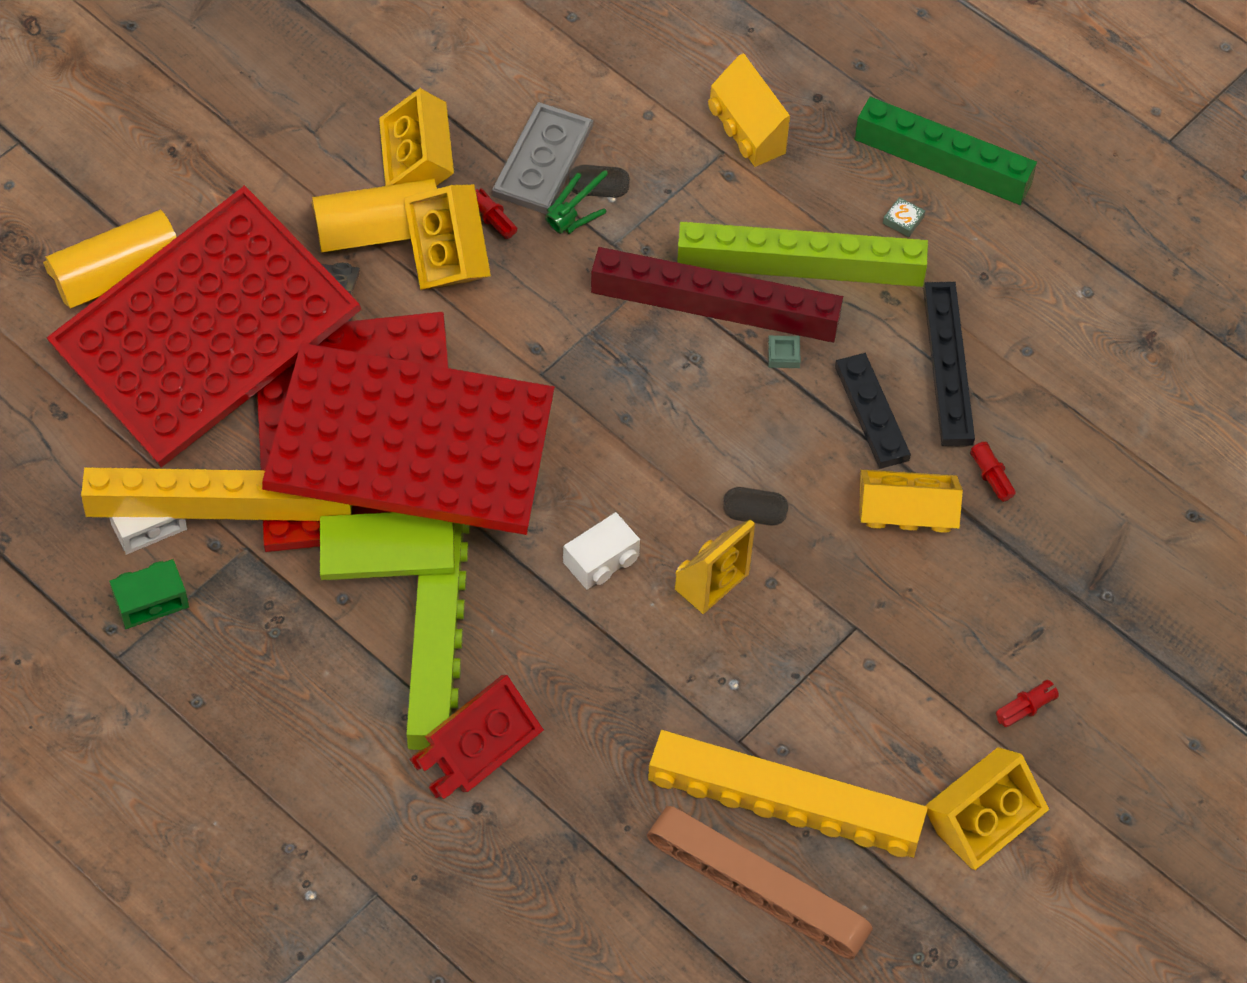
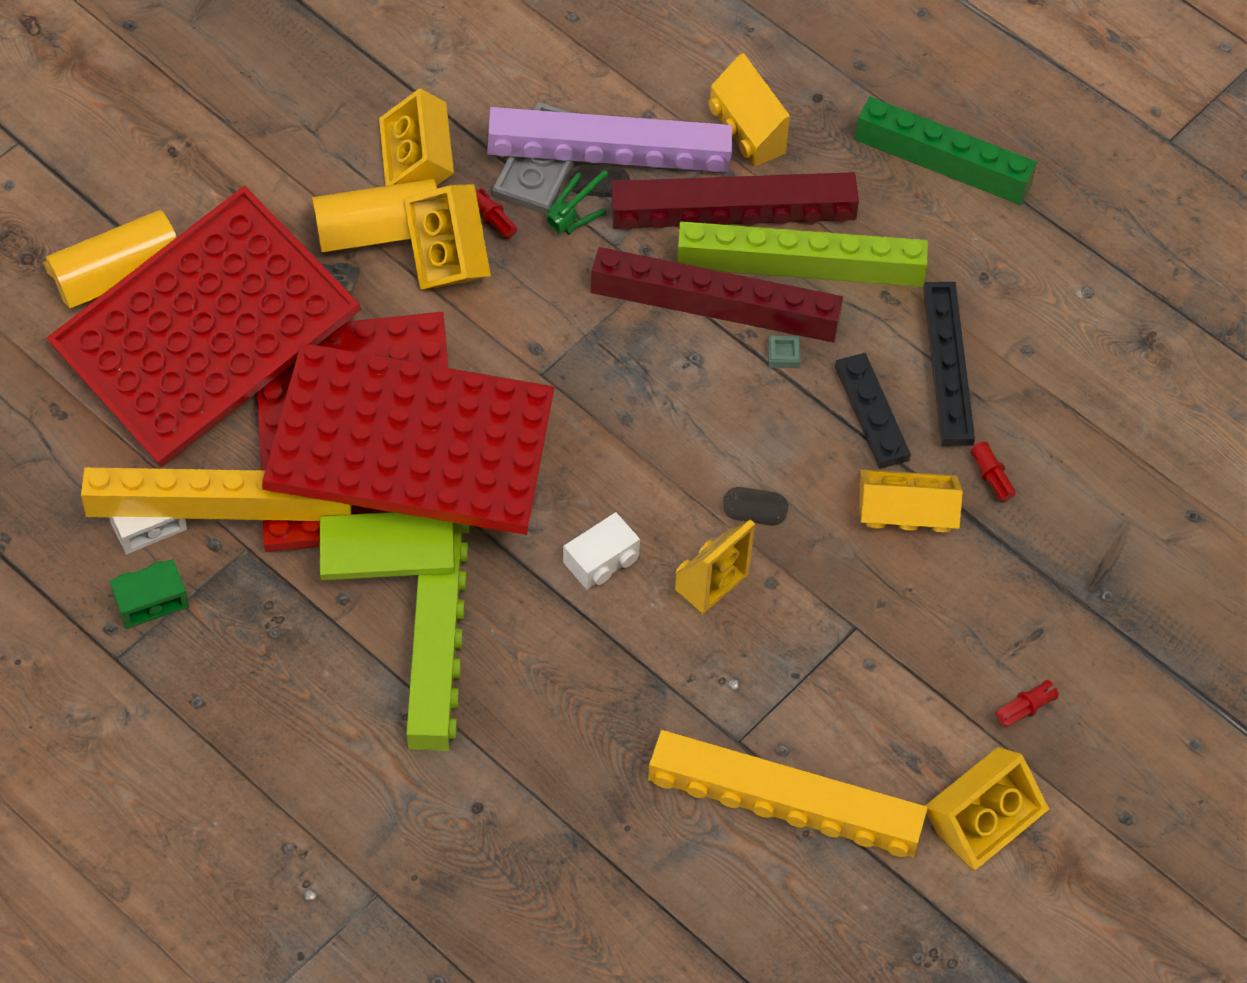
red tile [410,675,544,799] -> none
nougat beam [647,806,873,959] -> none
tile [883,197,925,237] -> none
none -> lavender brick [487,107,732,172]
none -> dark red brick [611,172,859,230]

